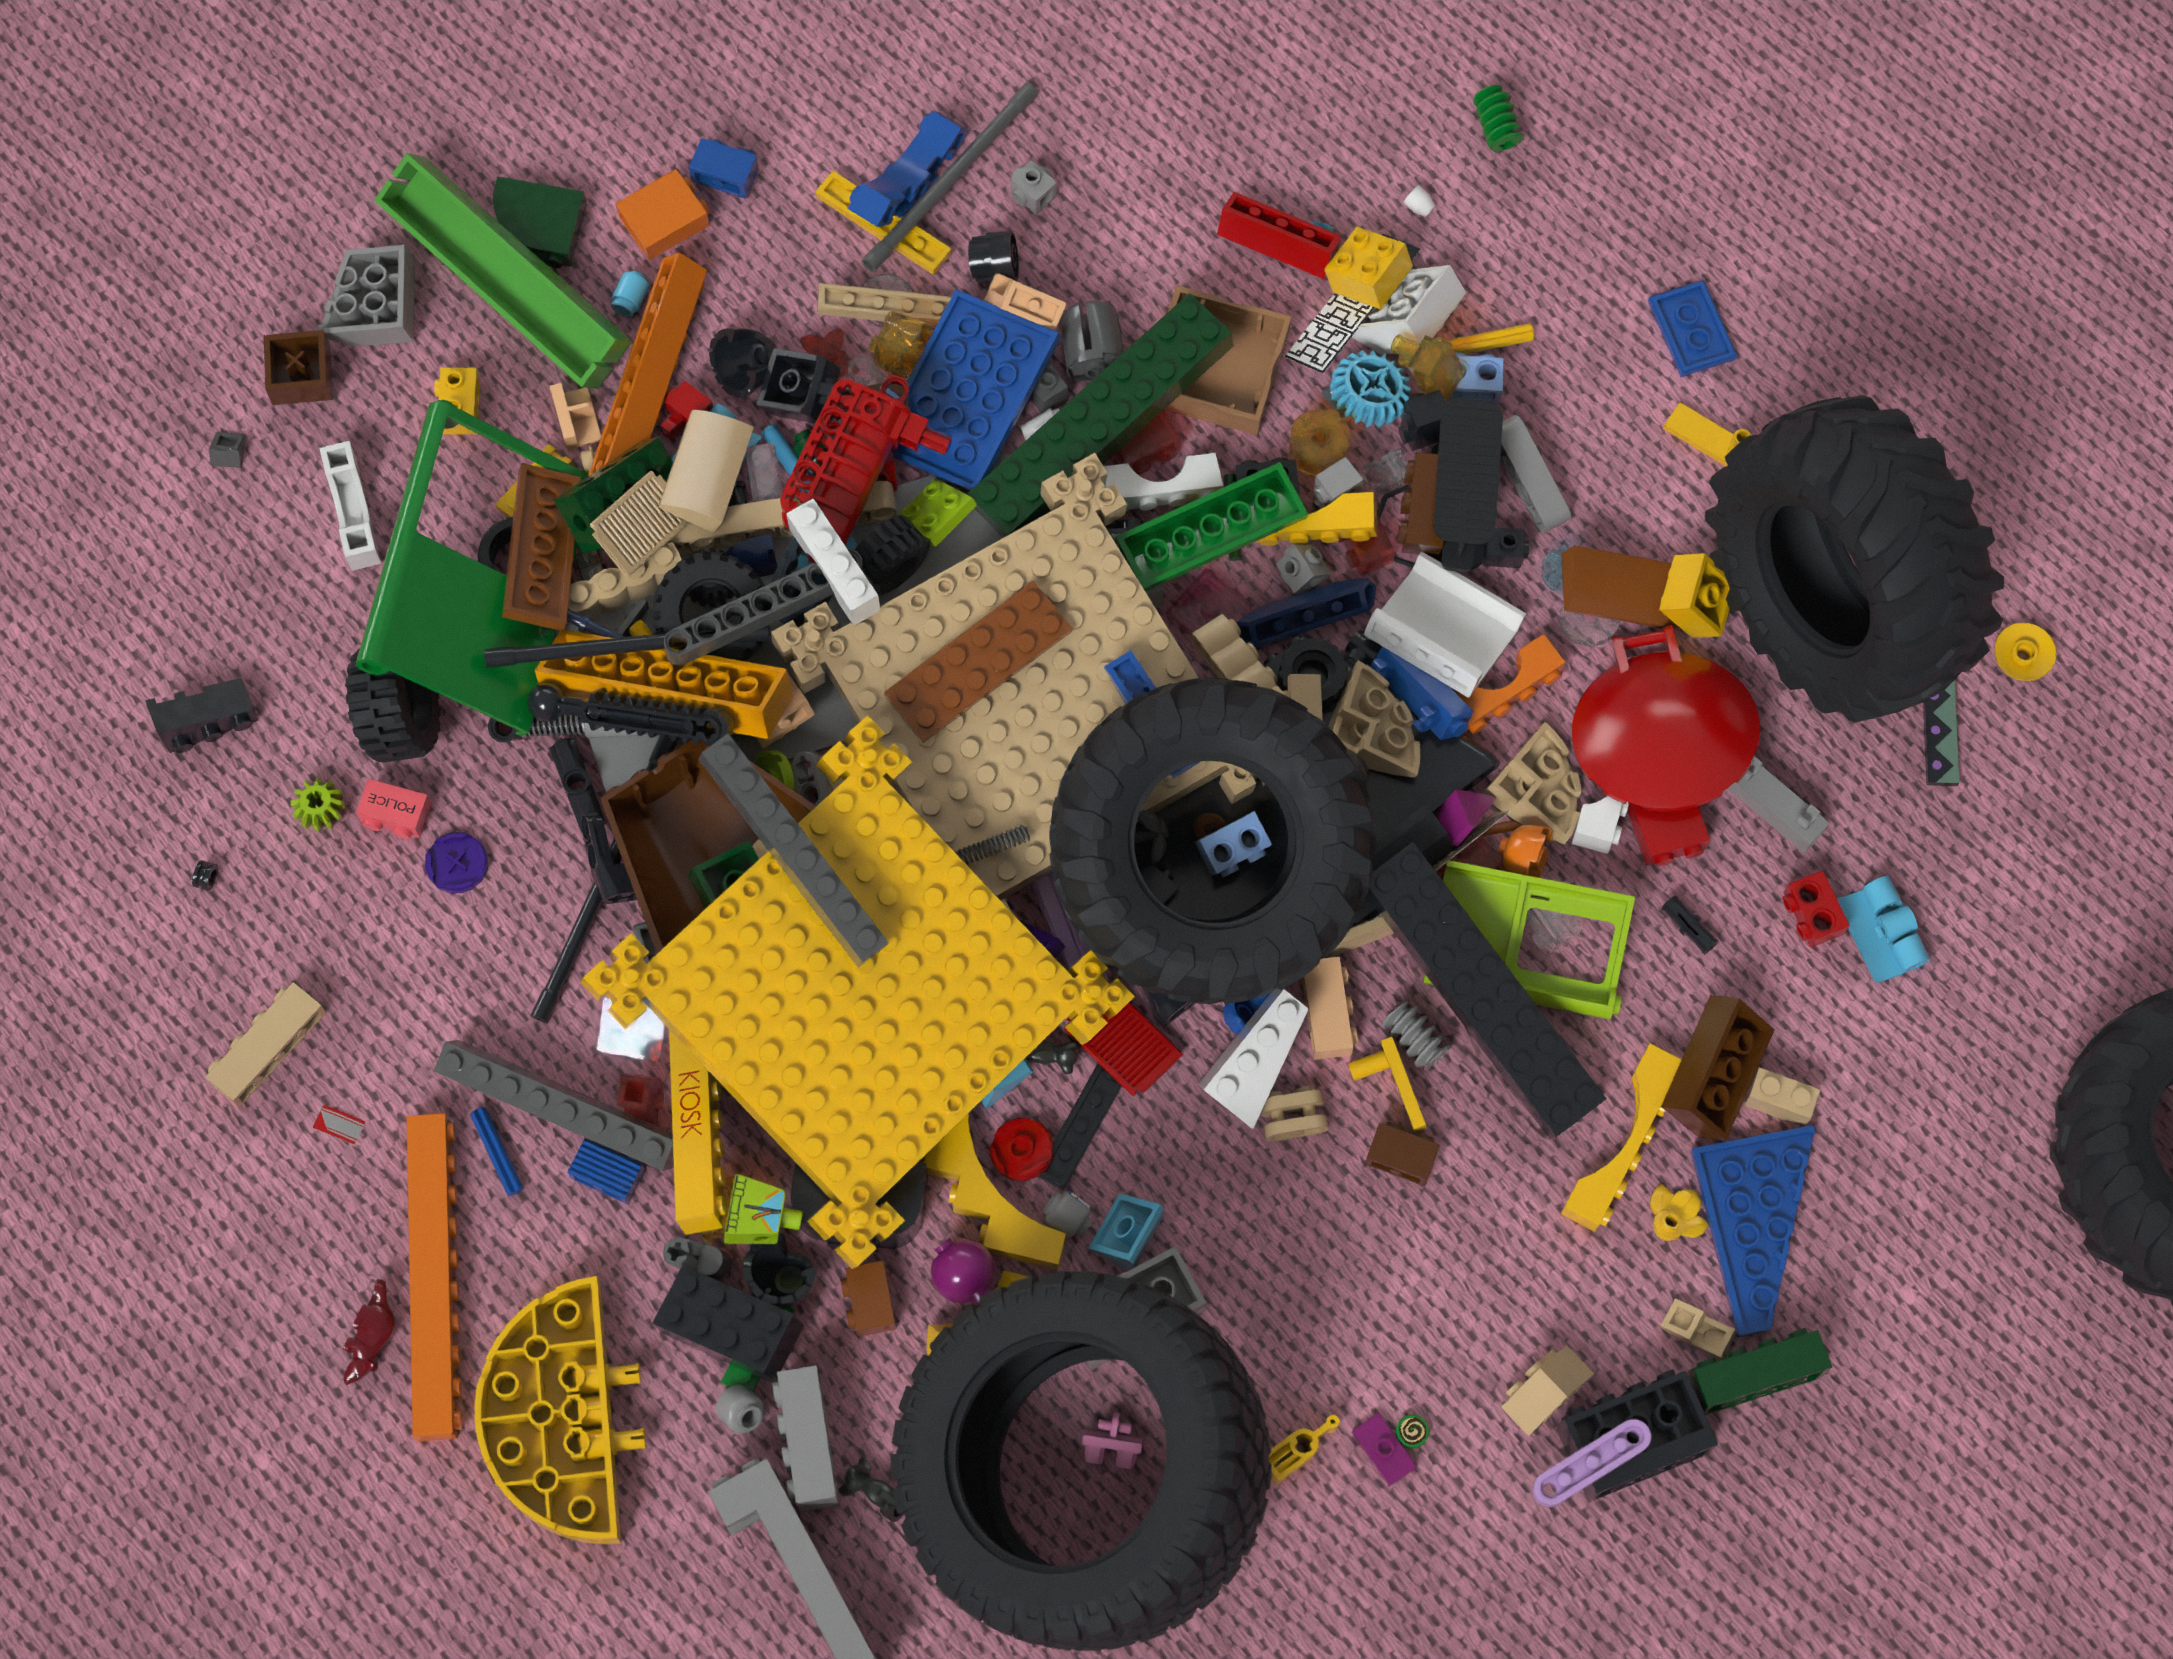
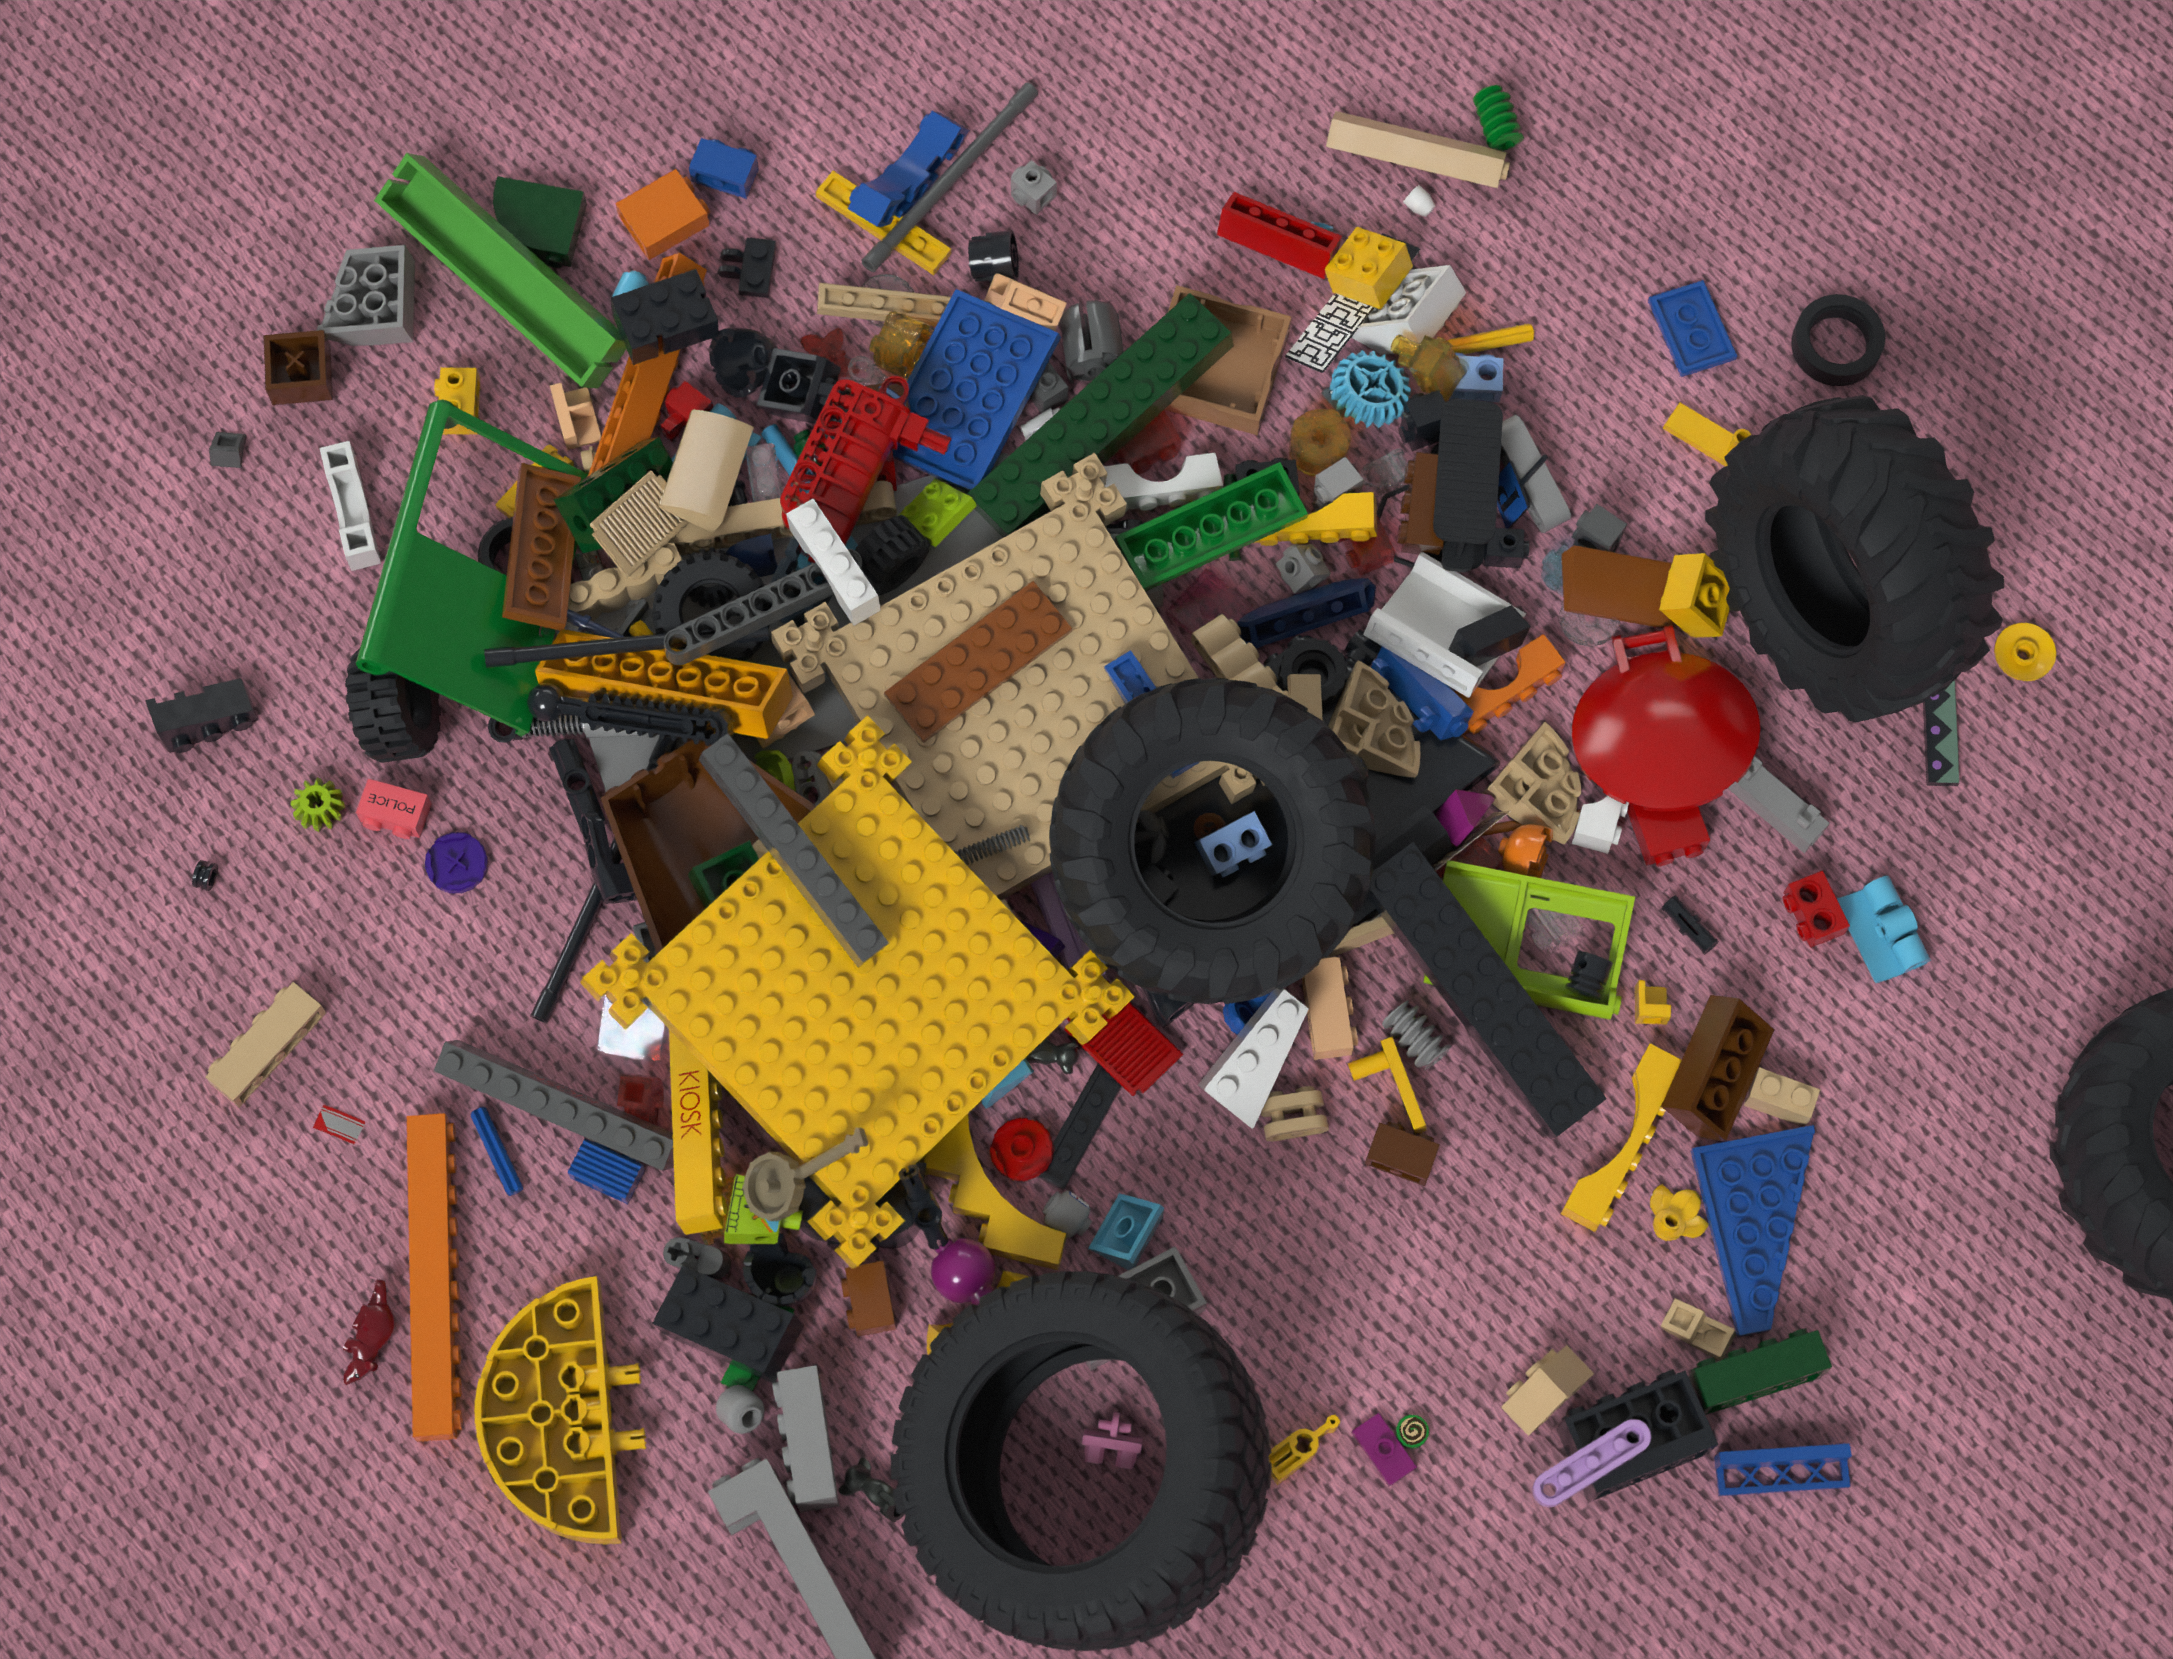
none -> black piece [611,269,718,365]
none -> black hinge [717,237,776,298]
none -> dark tan piece [742,1128,868,1221]
none -> black pin [899,1165,949,1250]
none -> tan brick [1326,111,1510,188]
none -> black brick [1448,605,1531,667]
none -> piece [1497,454,1548,529]
none -> black piece [1565,951,1614,1000]
none -> dark grey brick [1572,504,1627,553]
none -> yellow panel [1635,980,1671,1025]
none -> blue fence [1714,1444,1852,1496]
none -> black tyre [1791,294,1885,386]

